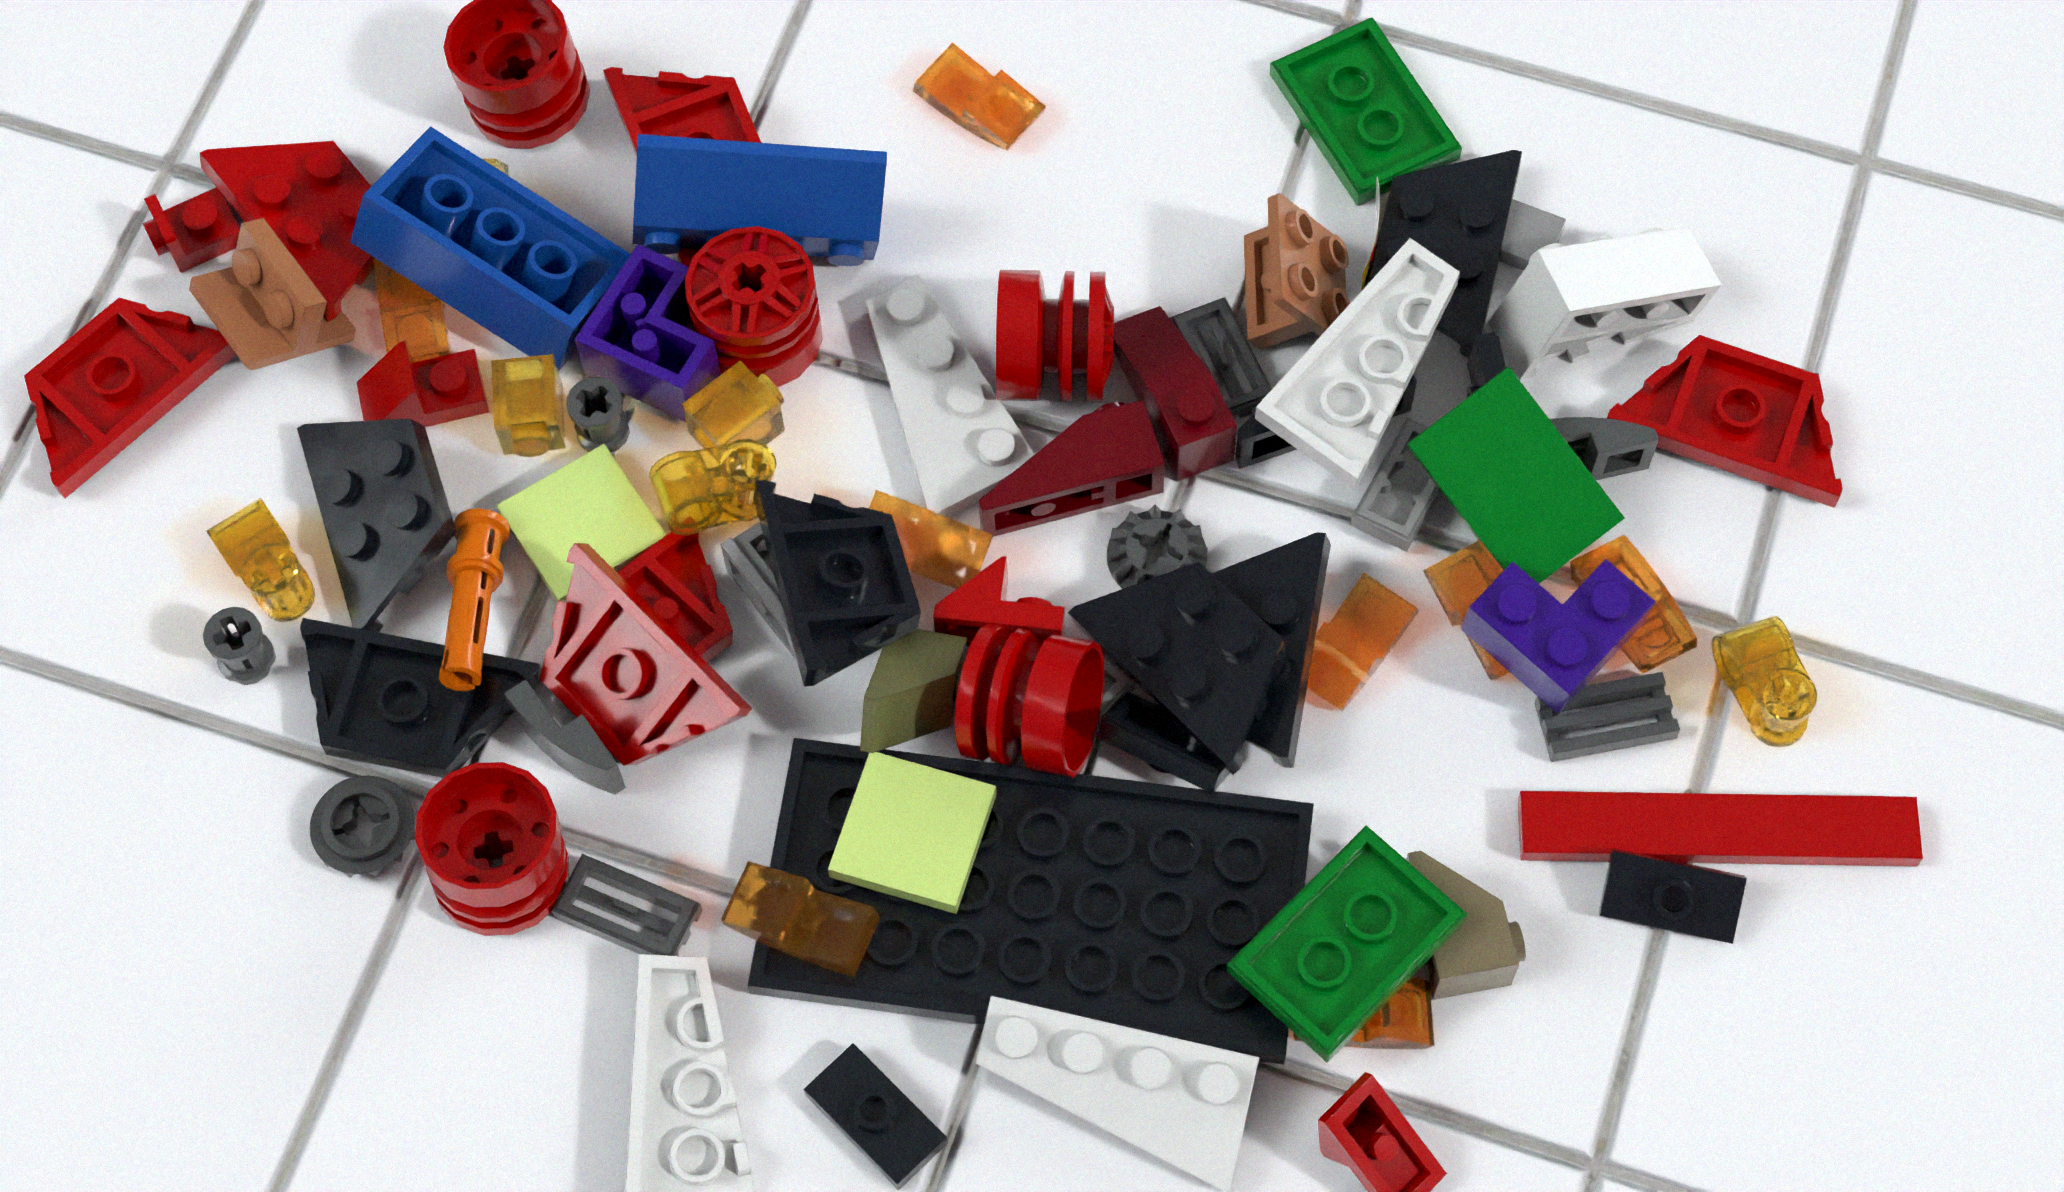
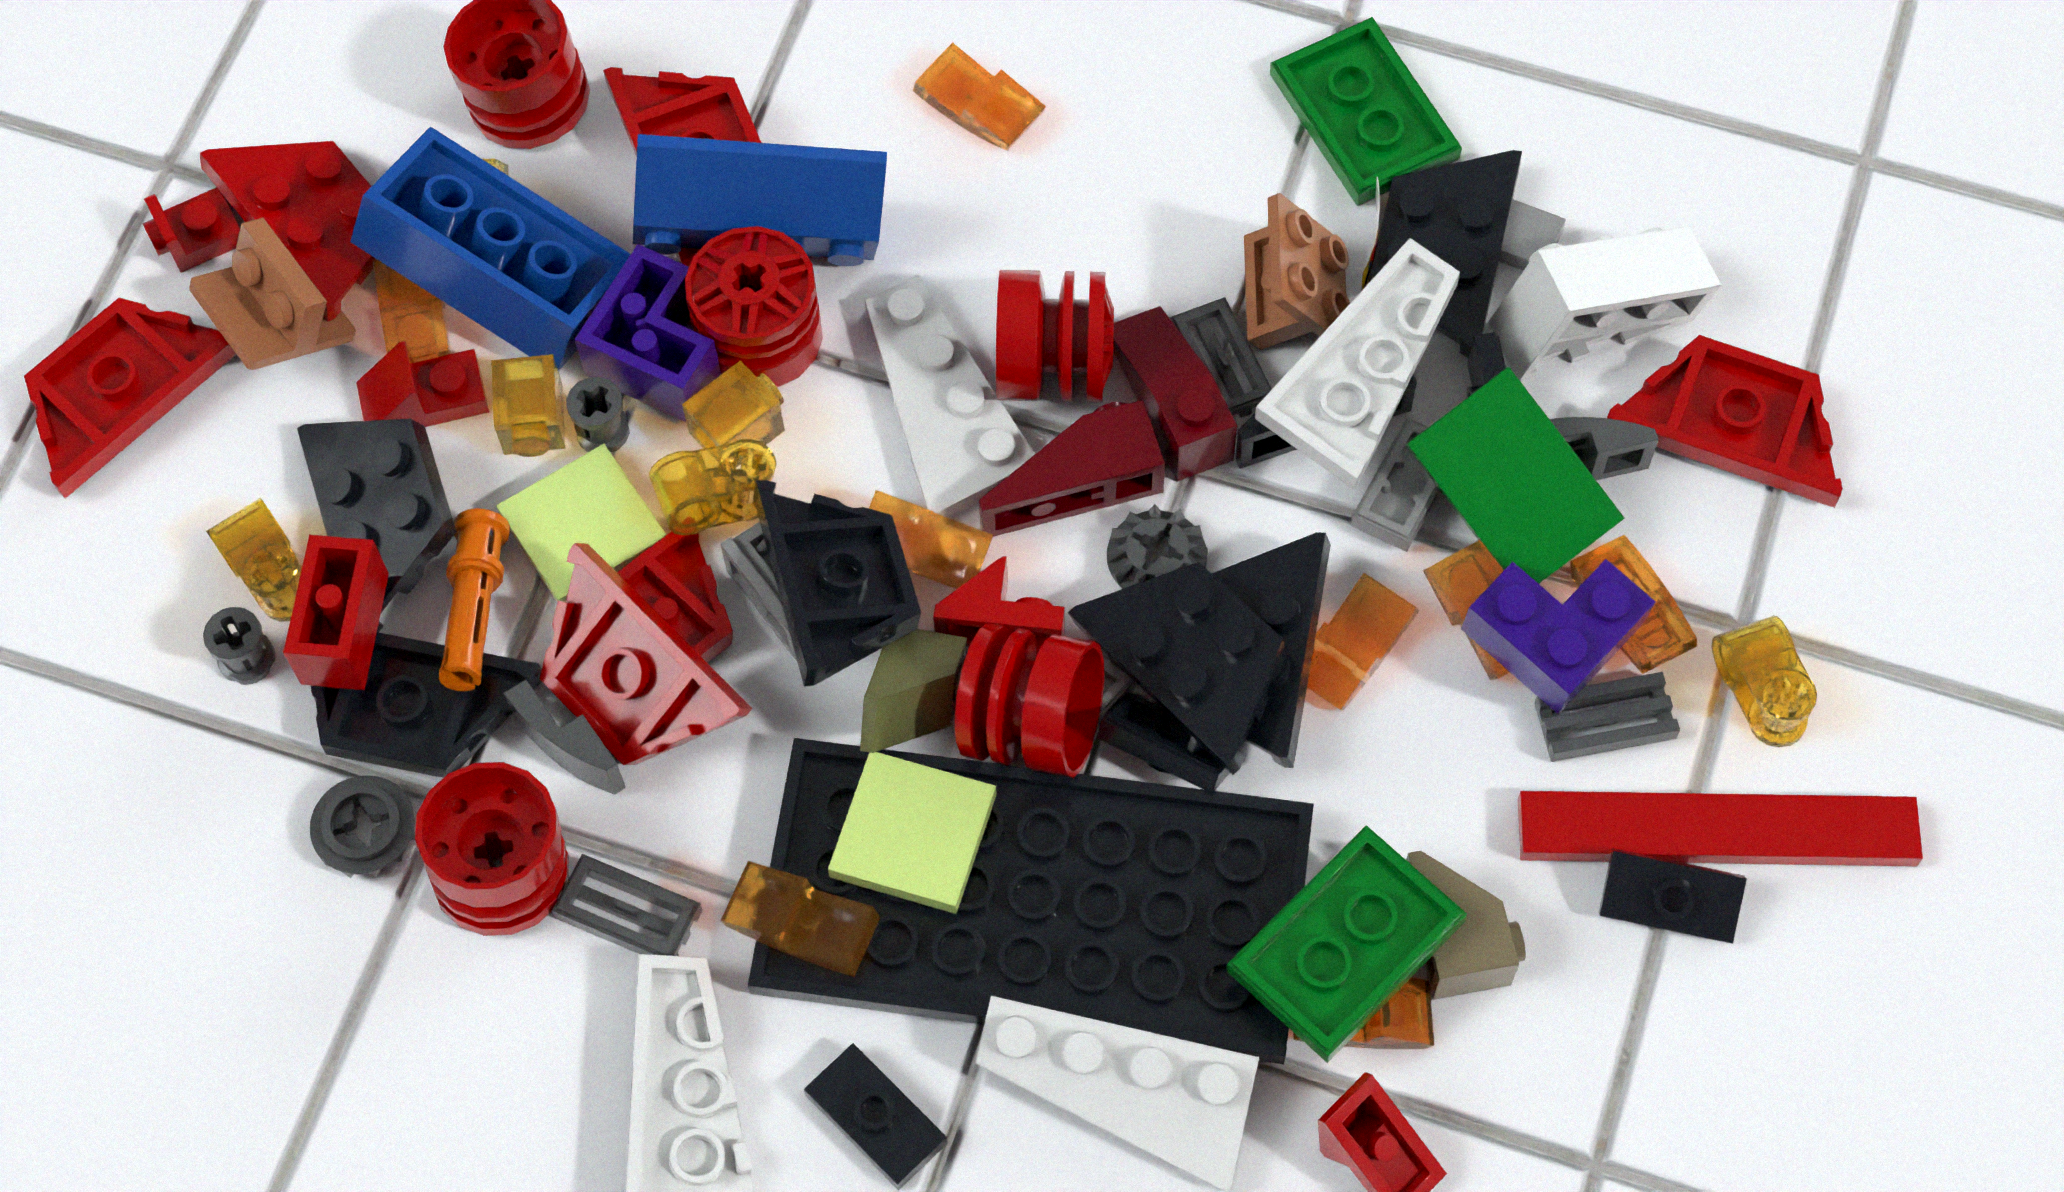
none -> red brick [283,534,389,690]

